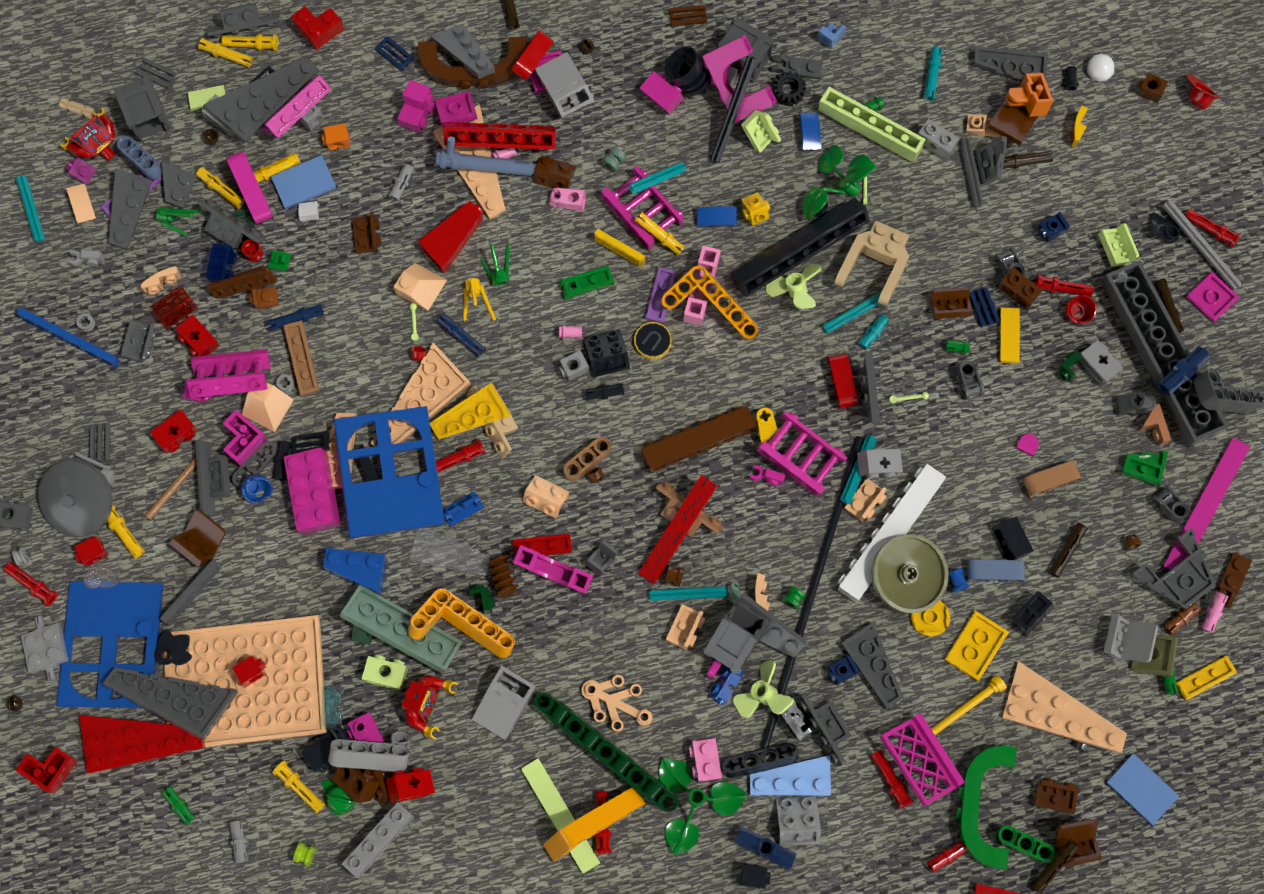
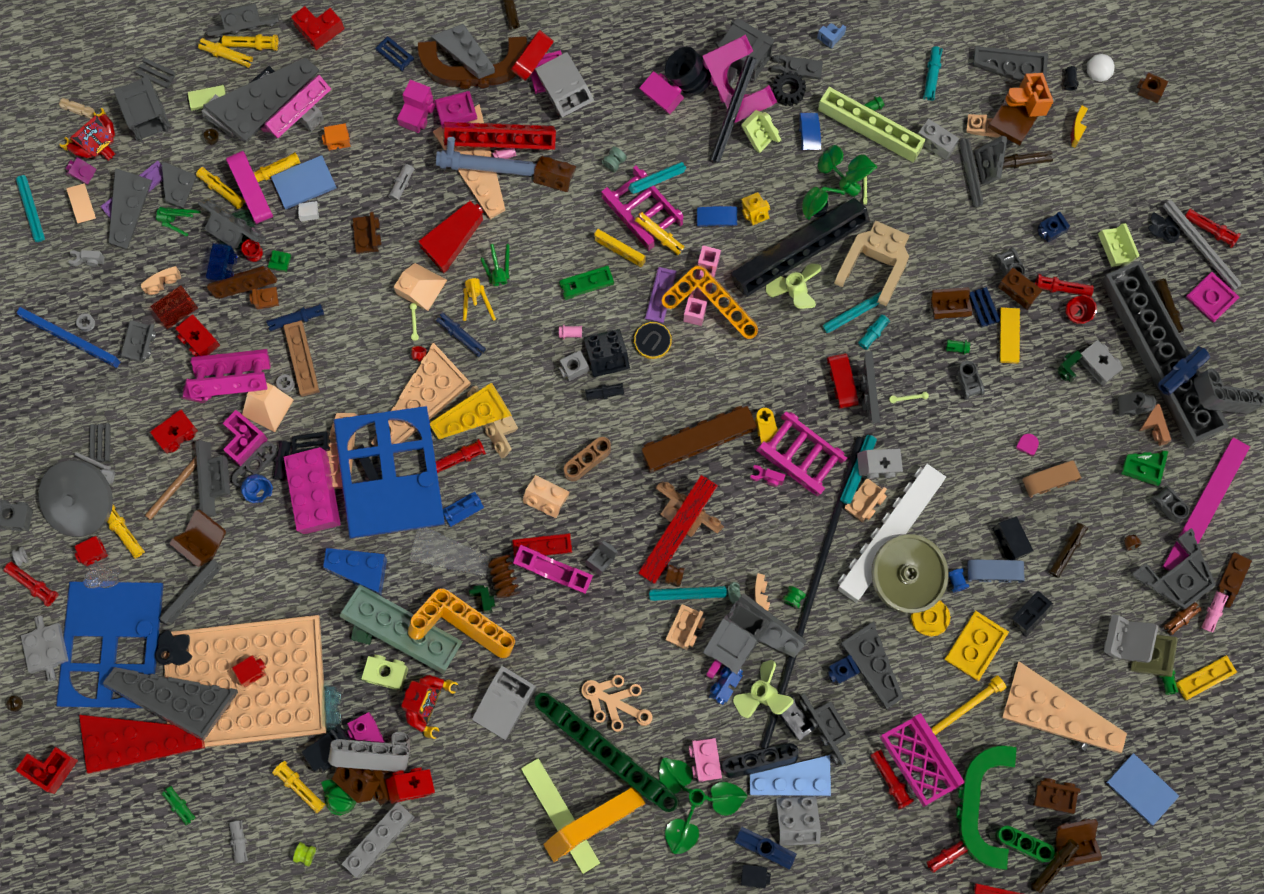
sand blue beam [117,136,162,180] -> none
bright pink leg [549,188,586,212] -> none
dark brown hinge [580,39,594,54] -> none
reddish brown hinge [587,467,604,484] -> none
red pin [594,791,613,854] -> none
reddish brown tile [669,5,707,27] -> none
red piece [1186,74,1221,110] -> none

